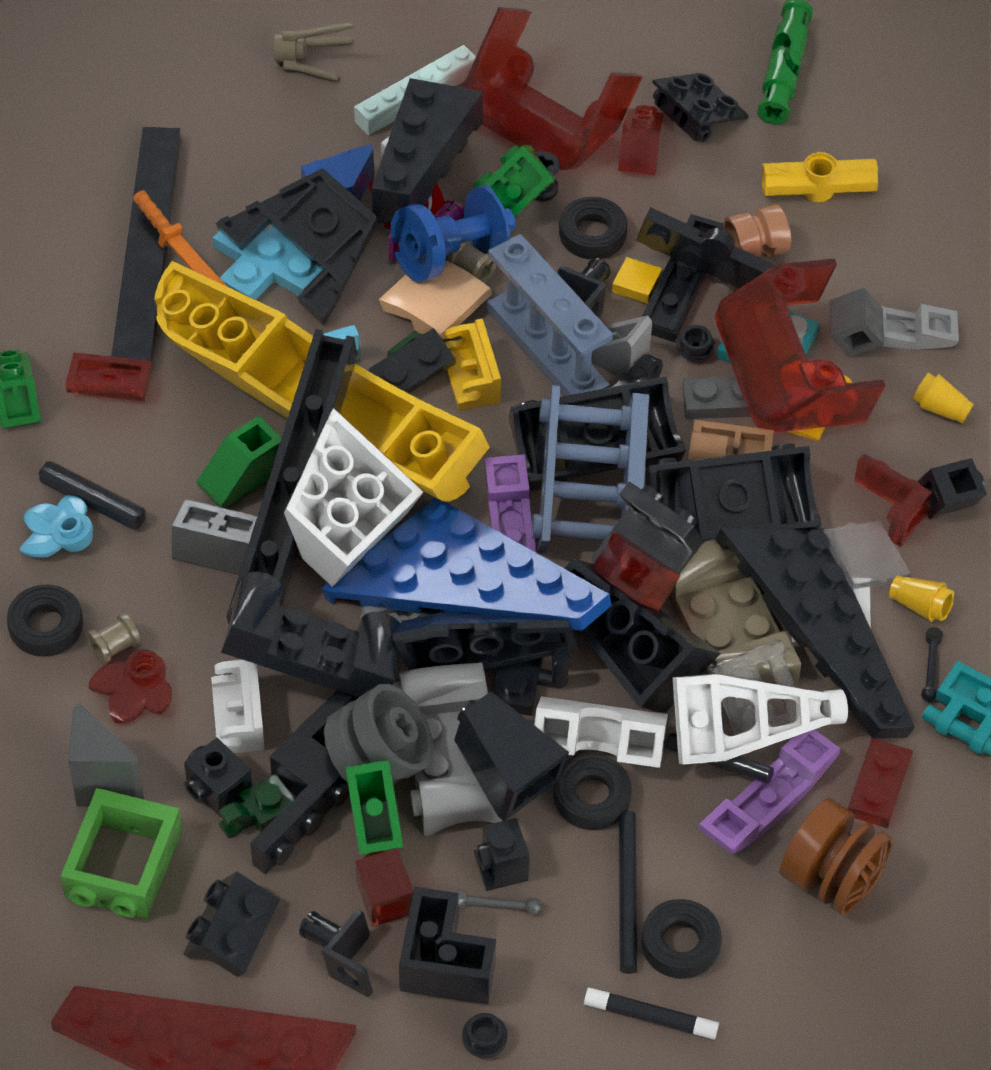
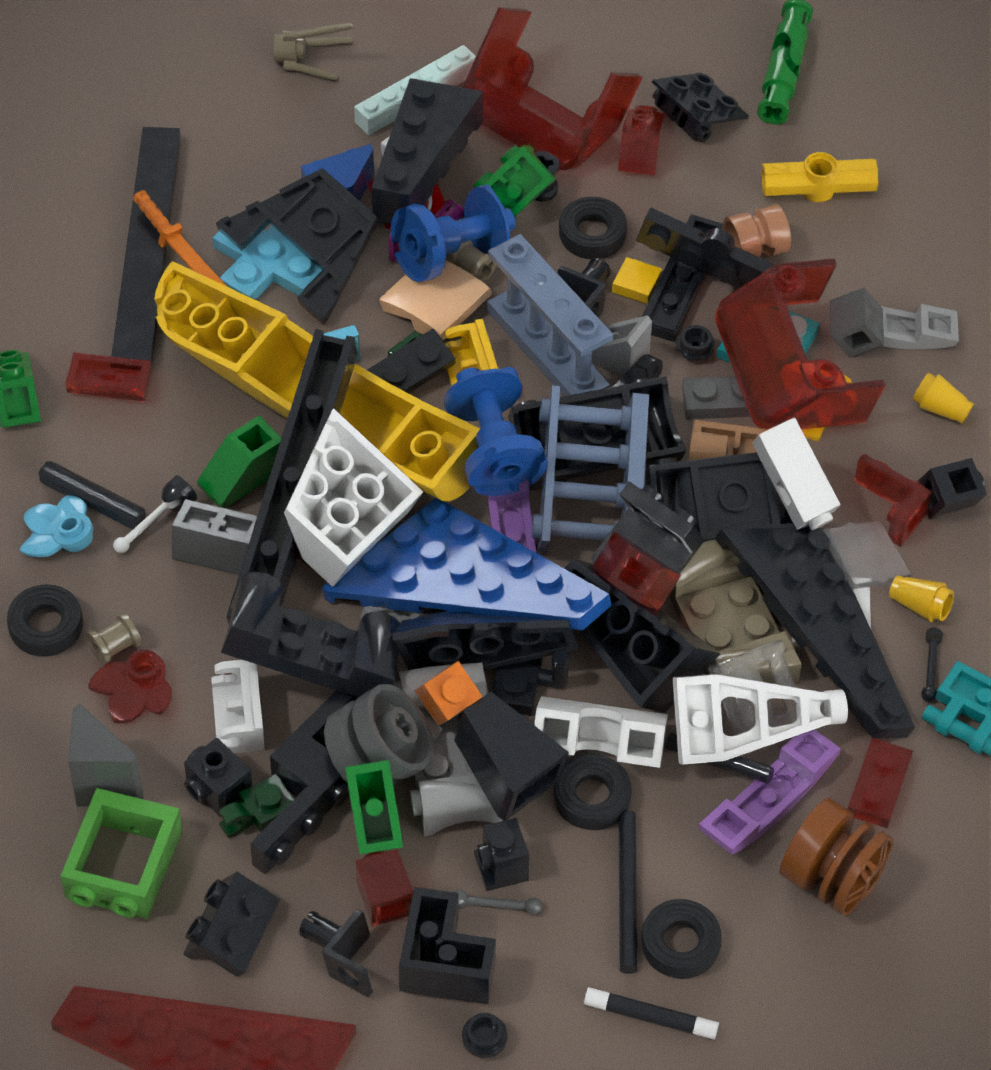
none -> hinge [113,475,197,553]
none -> orange brick [414,661,483,726]
none -> blue piece [443,367,548,497]
none -> white brick [752,417,841,530]

